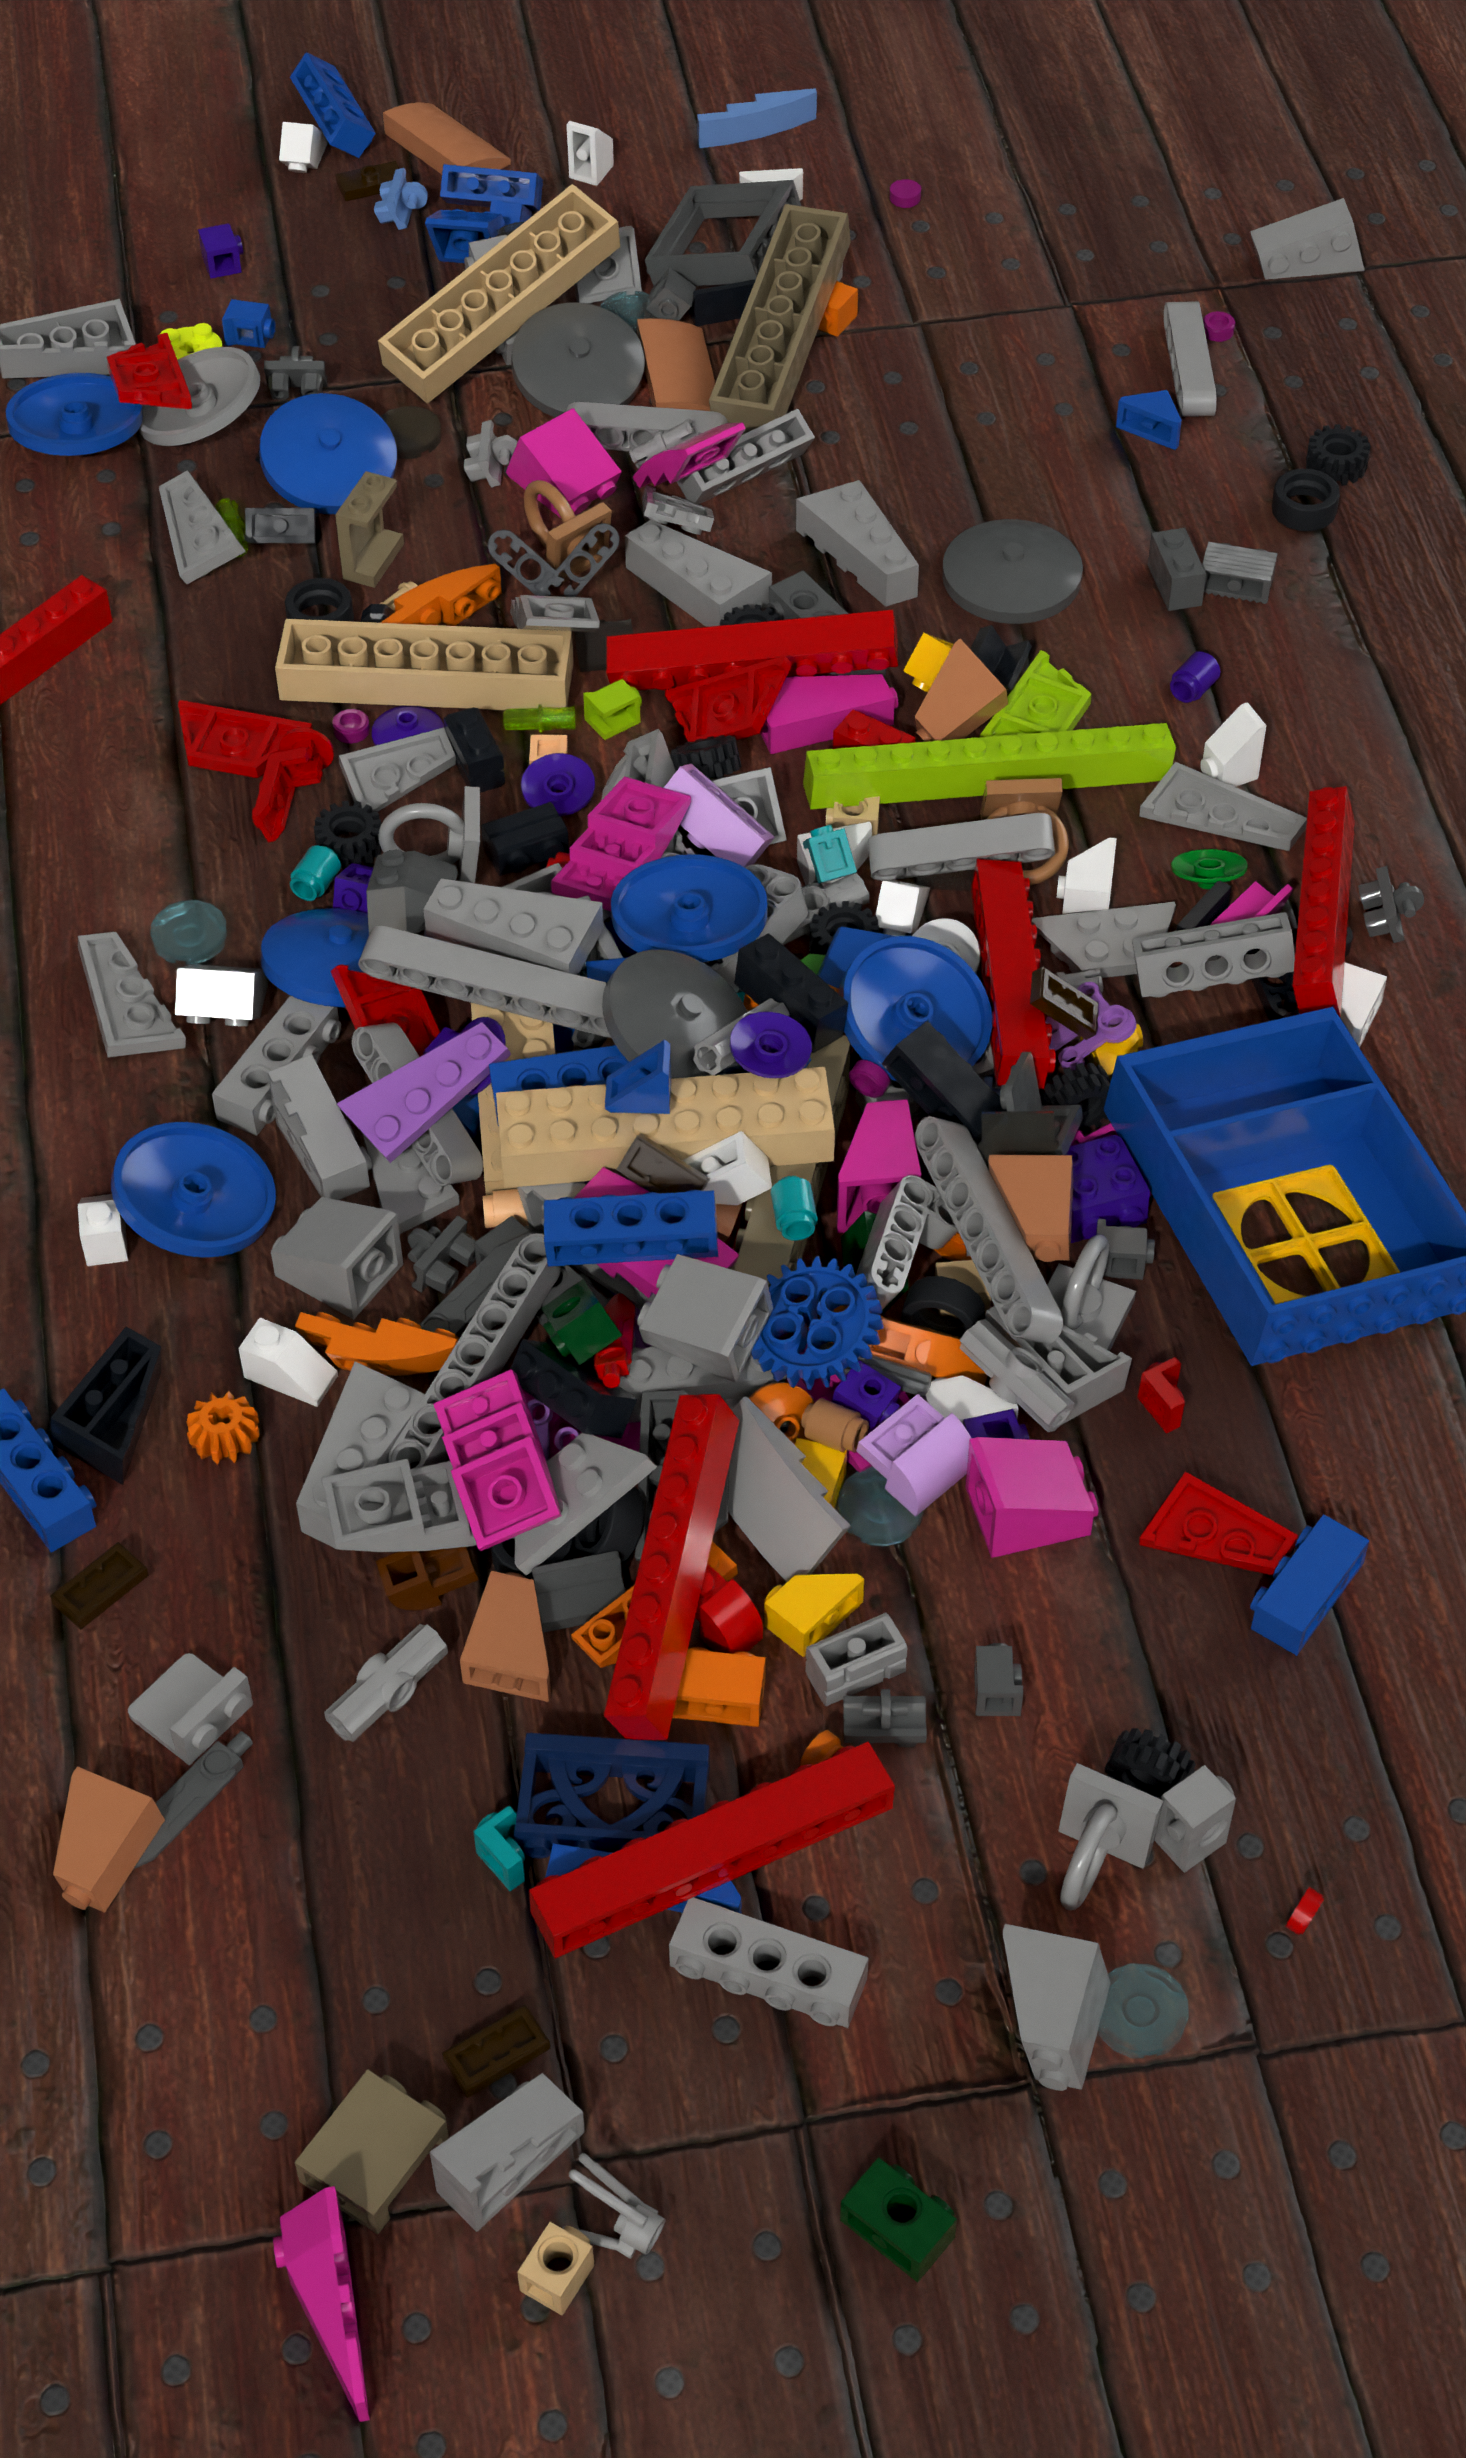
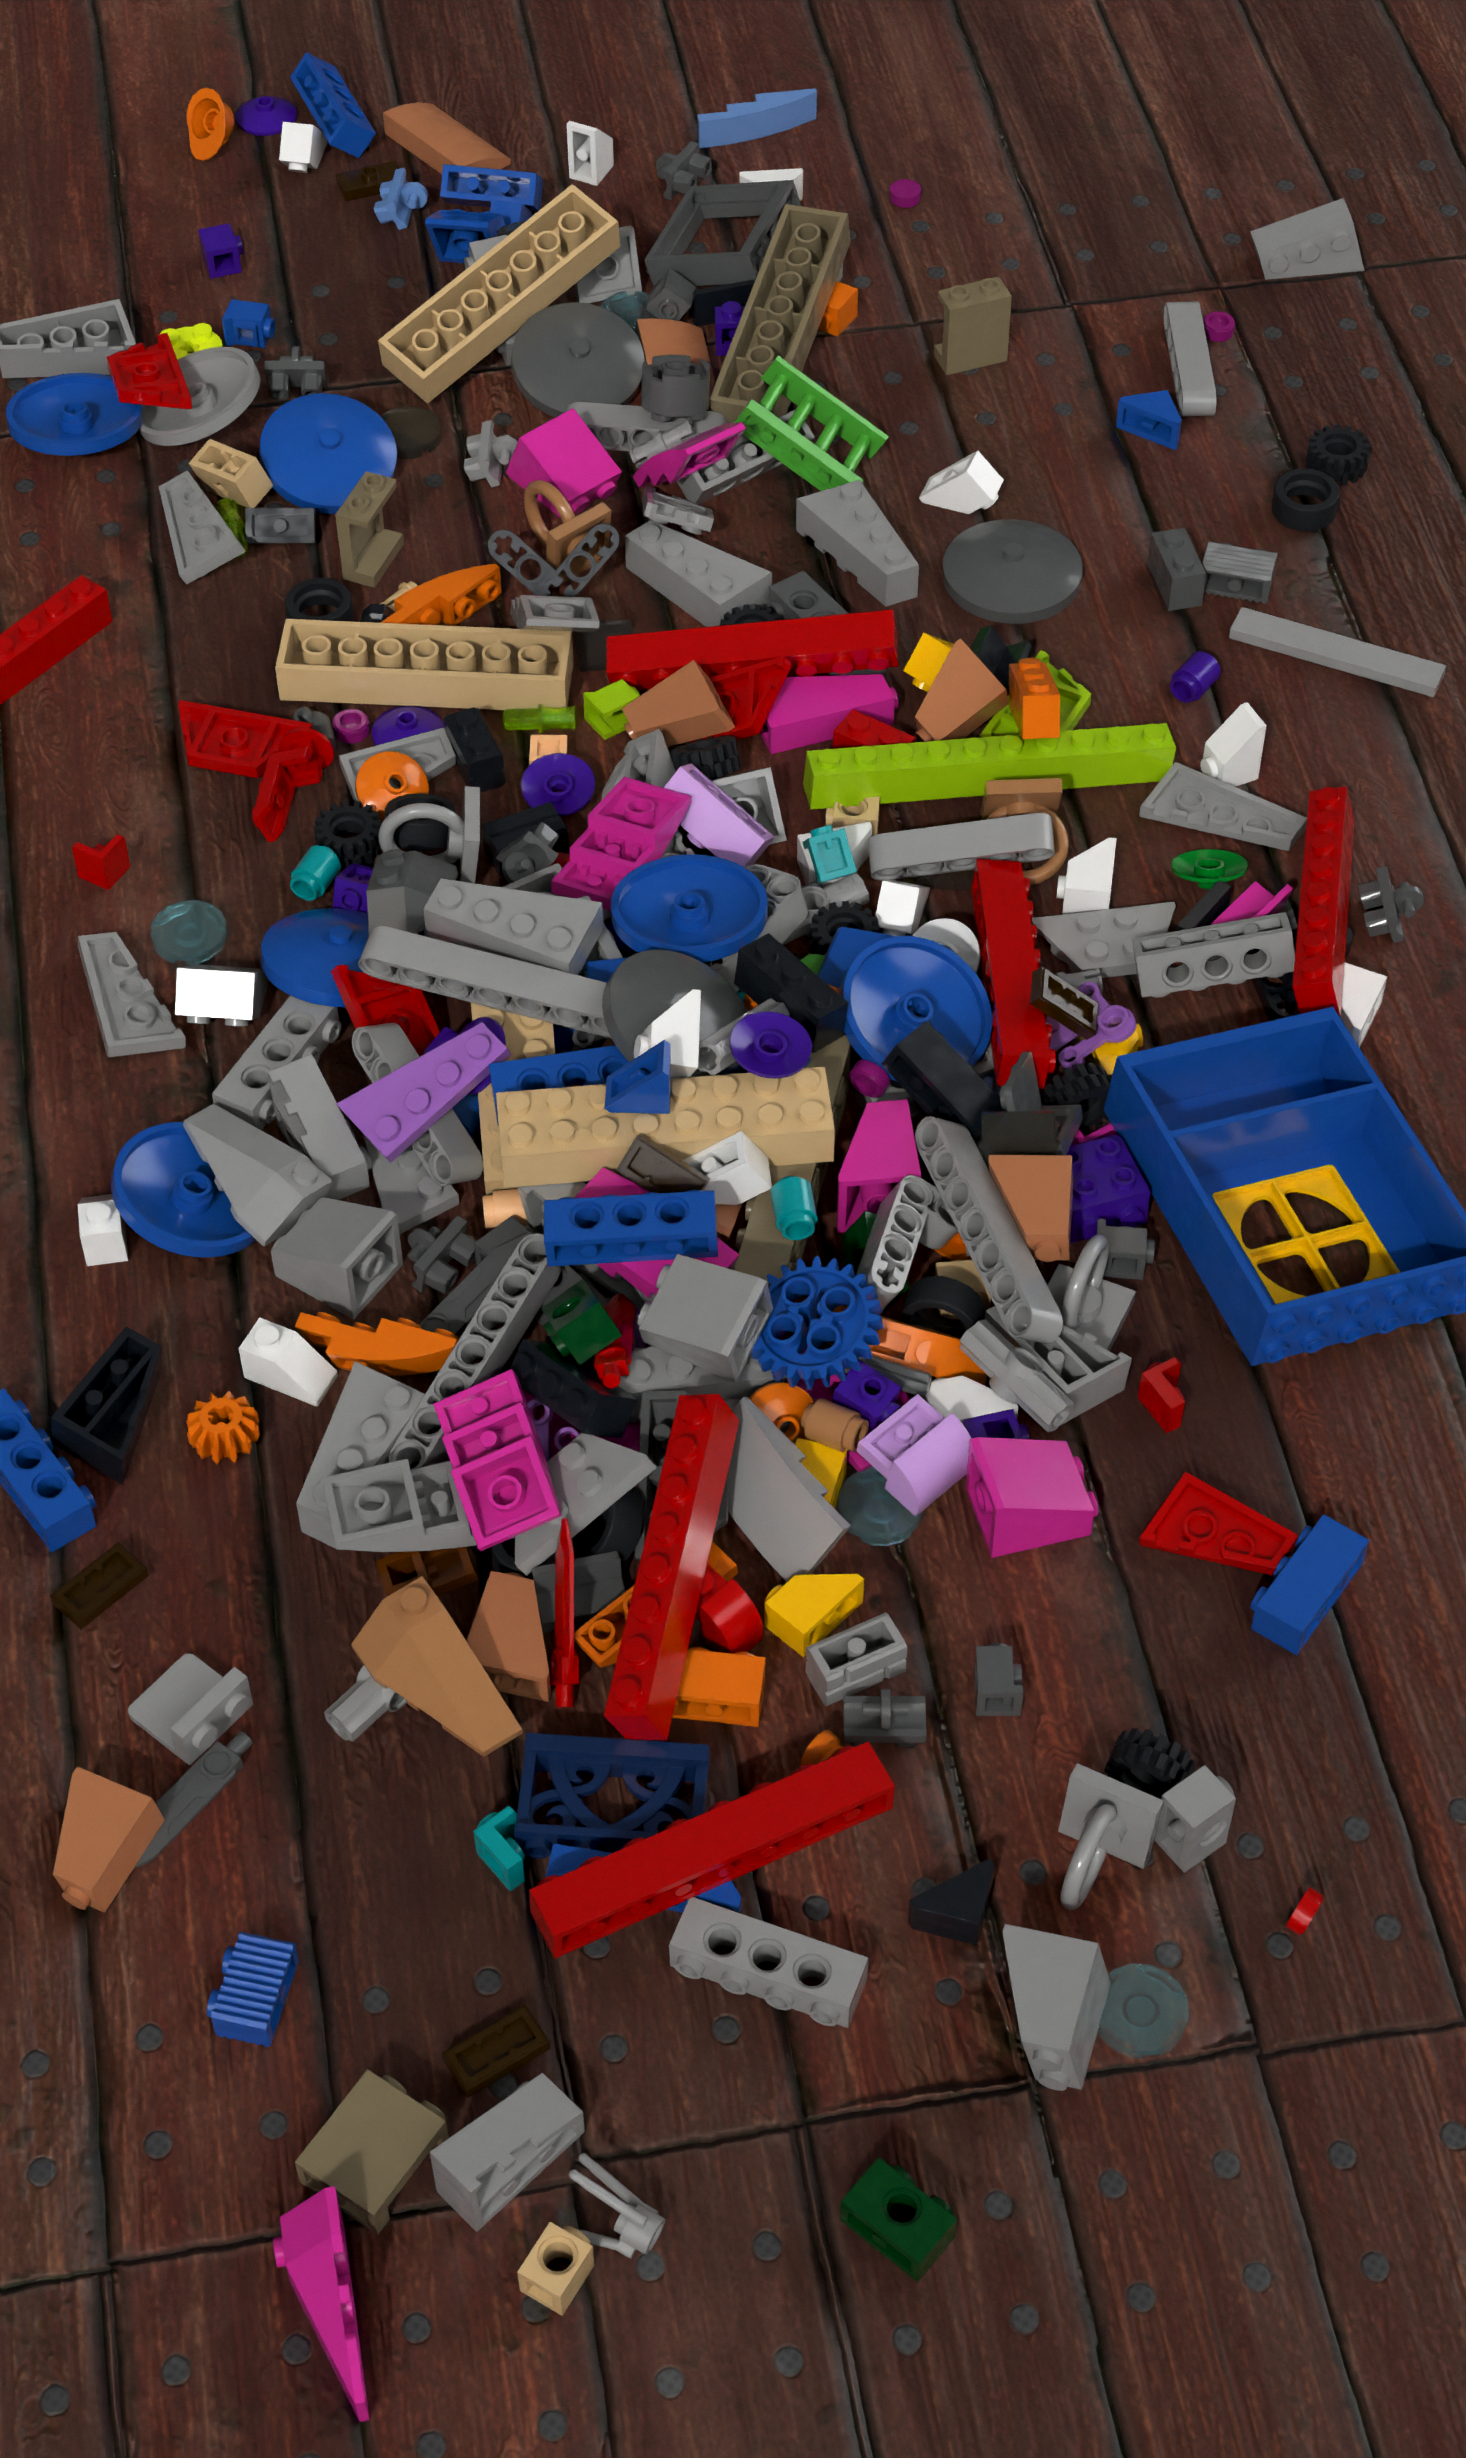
none -> red panel [72,834,131,890]
none -> light grey wedge [183,1104,332,1247]
none -> orange piece [186,88,235,161]
none -> tan brick [189,439,273,508]
none -> blue brick [207,1932,299,2047]
none -> dark purple dish [235,96,297,136]
none -> dark grey arm [293,707,336,749]
none -> medium nougat wedge [351,1576,523,1757]
none -> orange dish [355,751,429,822]
none -> black tyre [385,793,456,851]
none -> dark grey hips [496,822,559,883]
none -> red piece [550,1518,579,1708]
none -> nougat slope [622,660,735,747]
none -> white slope [634,989,701,1079]
none -> dark grey brick [641,355,710,422]
none -> dark grey hips [656,141,712,200]
none -> dark purple brick [715,301,745,356]
none -> bright green fence [734,356,889,491]
none -> black slope [908,1858,995,1945]
none -> white slope [919,450,1004,514]
none -> dark tan panel [934,277,1012,375]
none -> orange brick [1009,658,1060,739]
none -> light grey tile [1229,607,1446,697]

